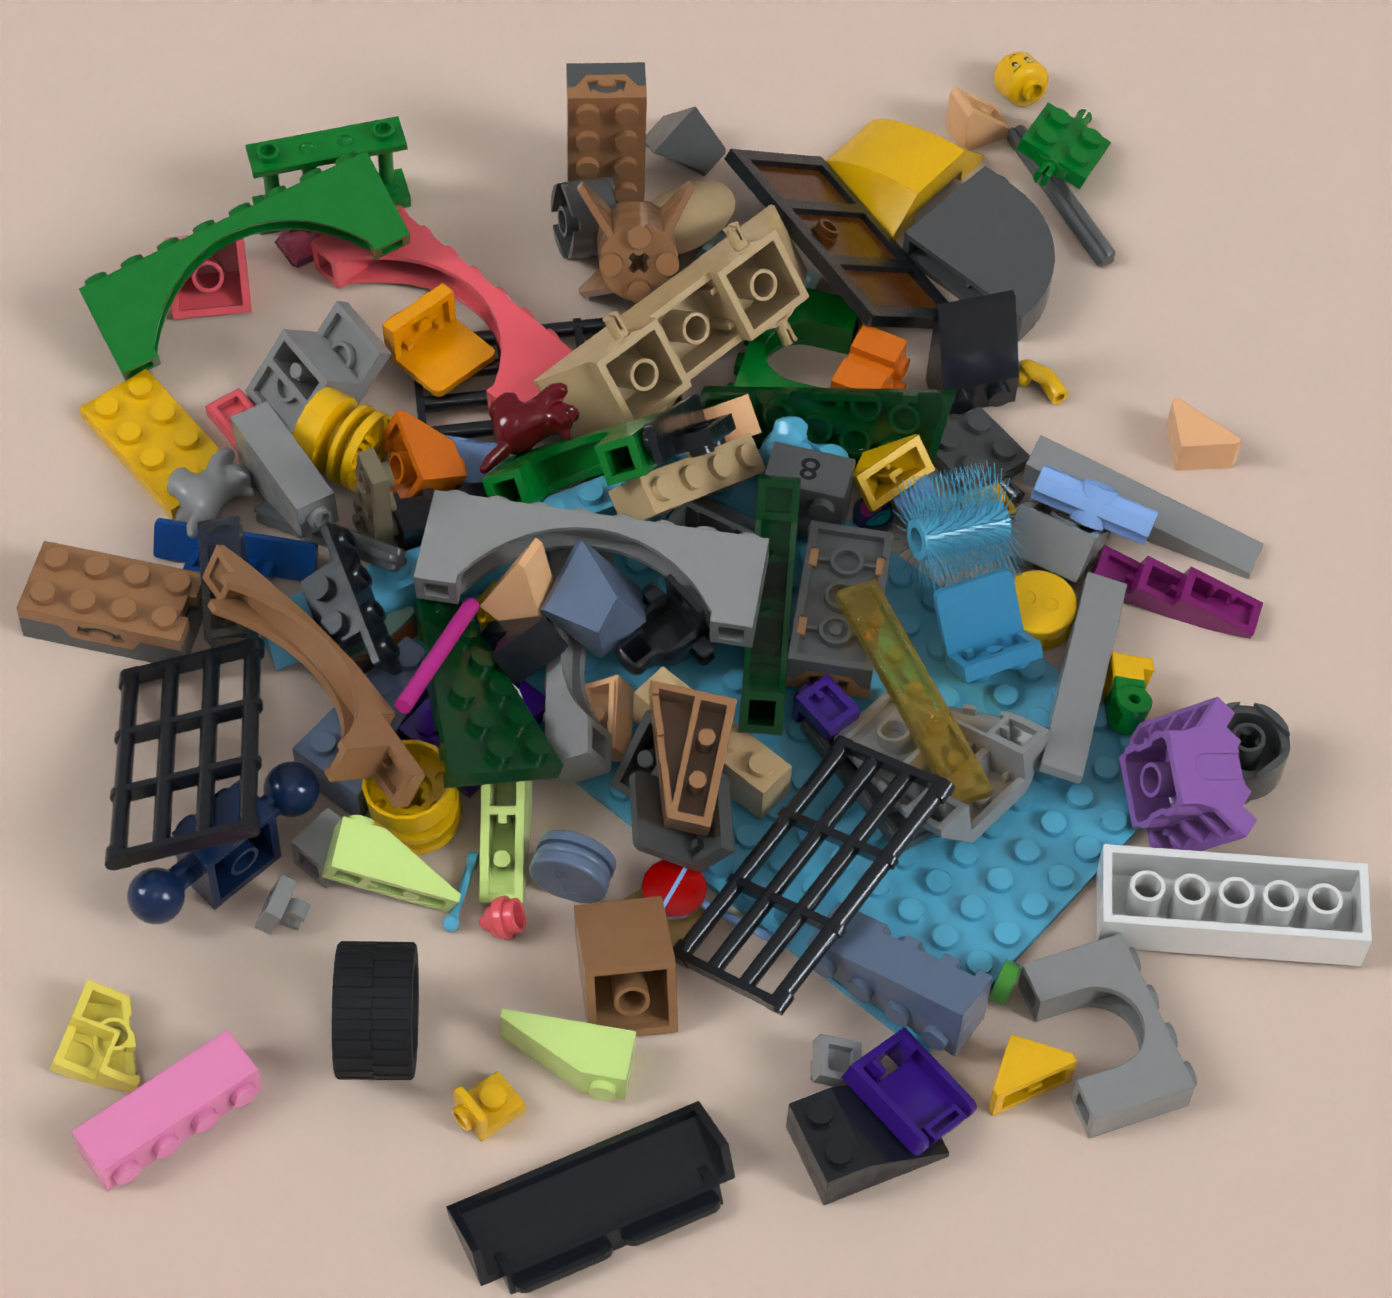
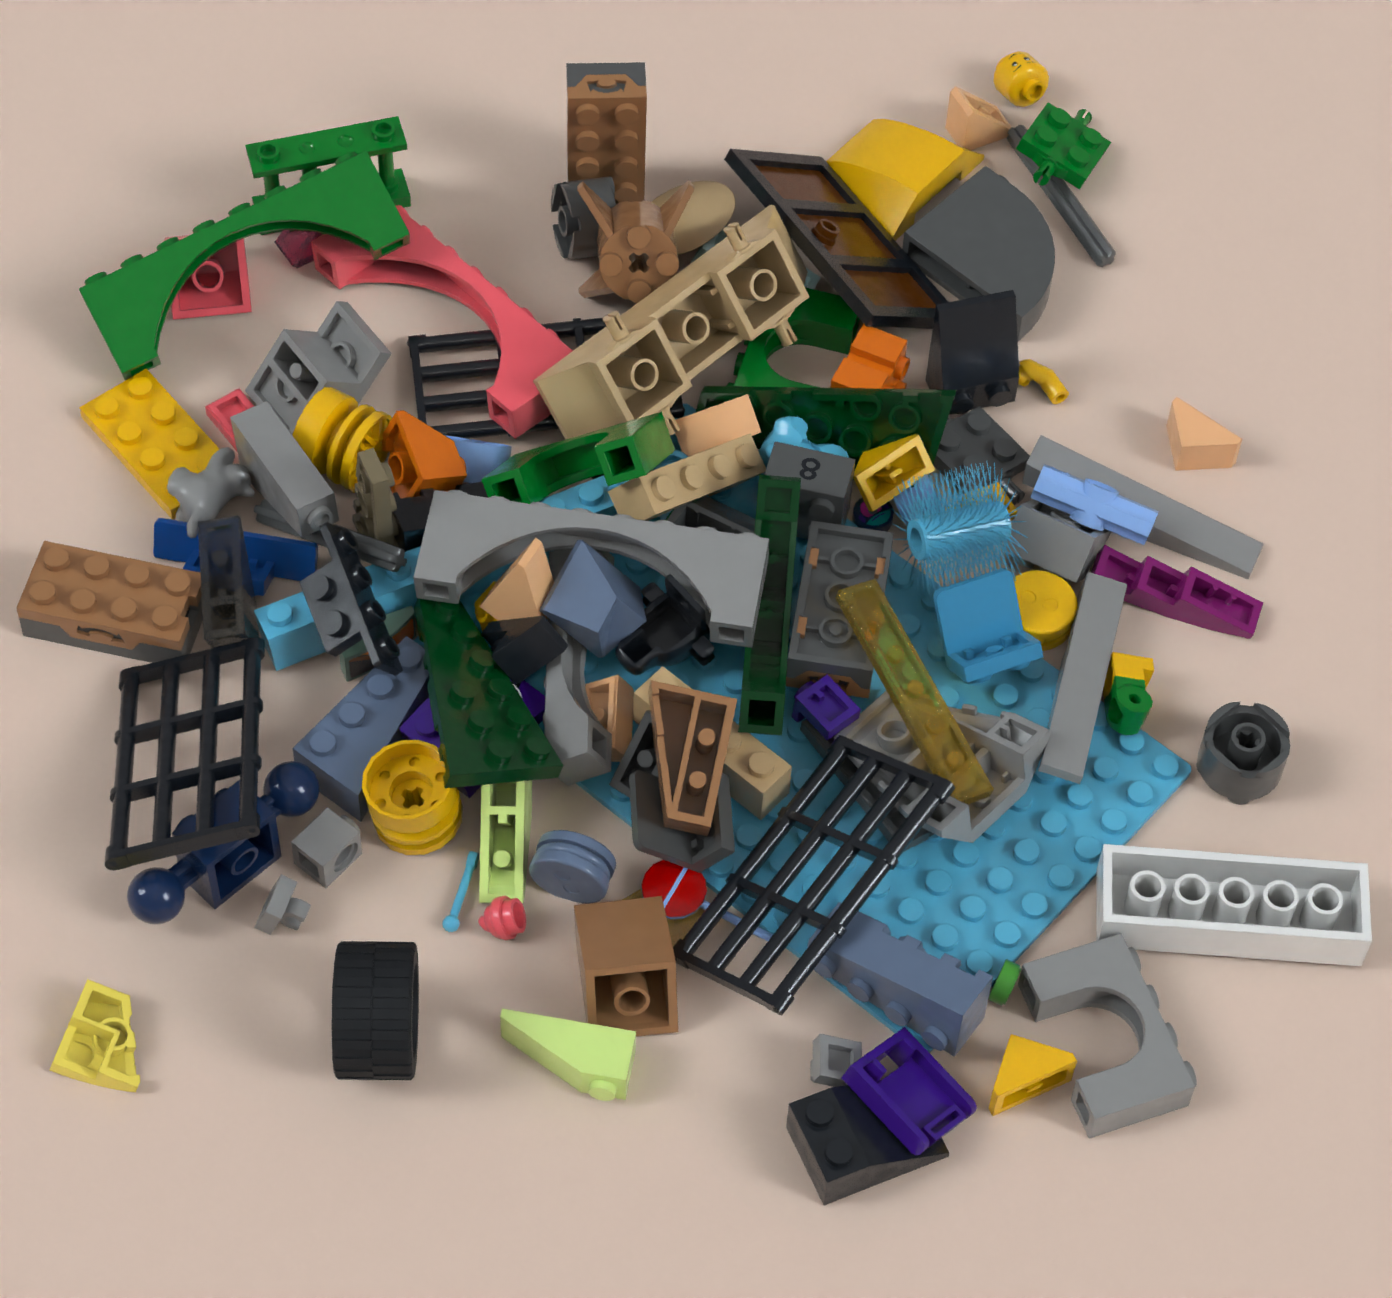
bright pink brick [71,1029,262,1191] -> none
medium nougat slope [202,545,426,808] -> none
yellowish green slope [322,815,461,913] -> none
light orange bracket [382,283,495,397] -> none
dark pink bar [395,598,480,714] -> none
black slope [446,1101,735,1295] -> none
yellow bracket [452,1071,526,1142] -> none
dark red animal [480,383,580,474] -> none
black bracket [642,394,736,465] -> none
dark grey slope [646,106,726,177] -> none
medium lavender slope [1119,697,1257,851] -> none

